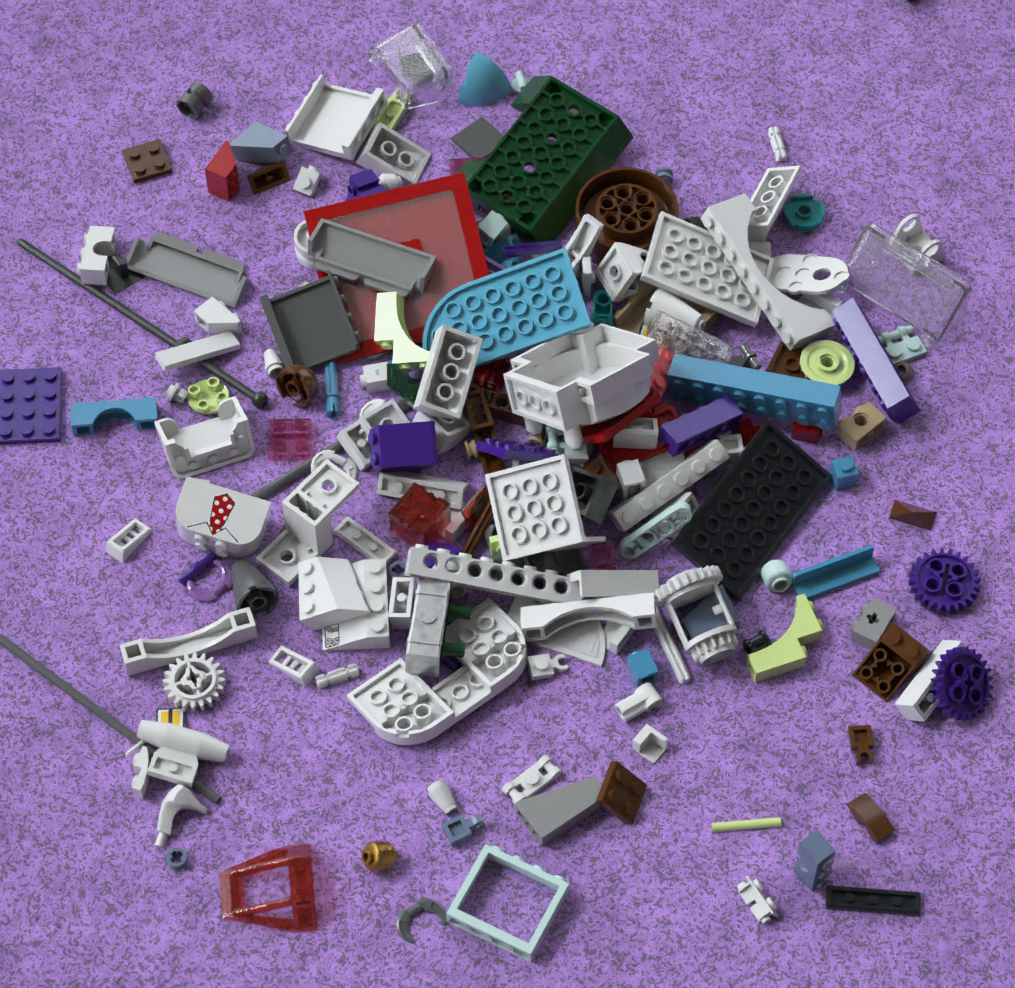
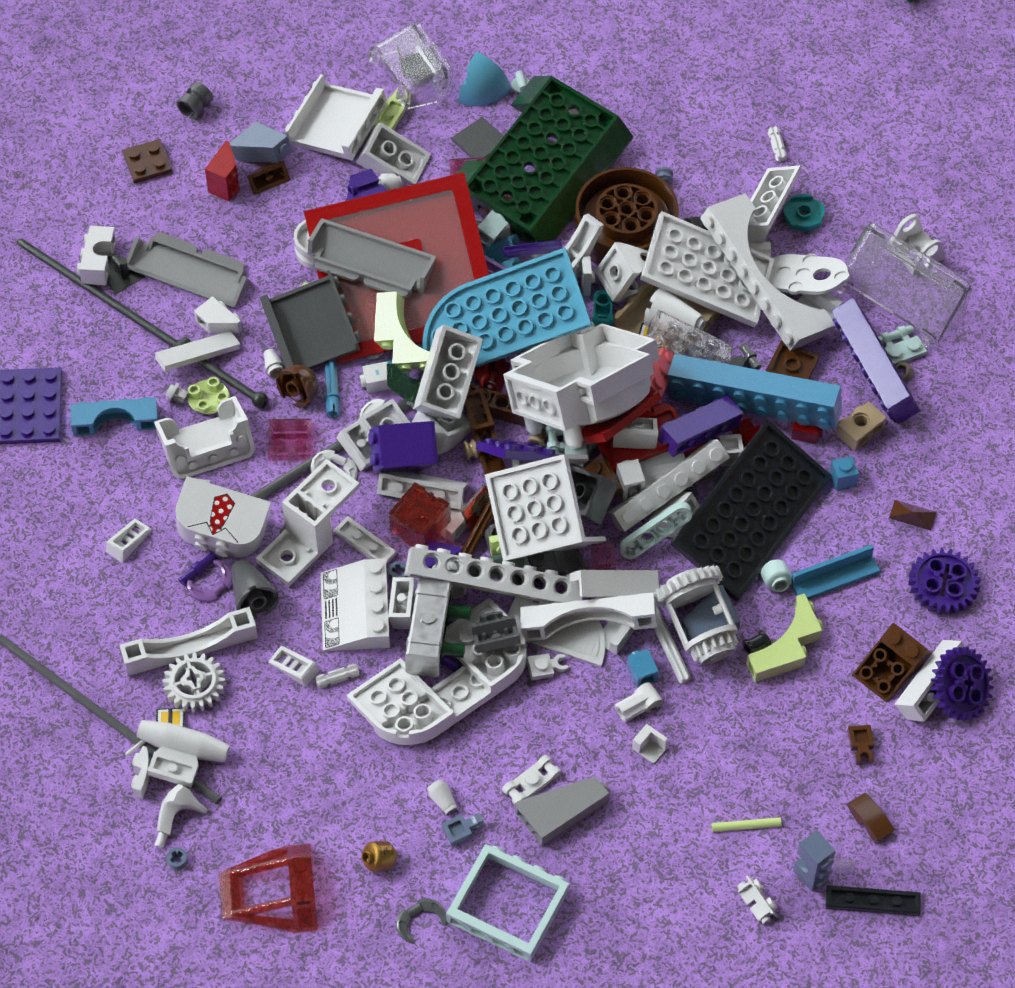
white bracket [293,165,325,197] -> none
white wedge [298,556,371,630] -> none
reddish brown plate [596,761,647,825] -> none
yellowish green gear [799,340,855,385] -> none
light grey brick [850,597,897,650] -> none
none -> dark grey slope [471,611,521,653]

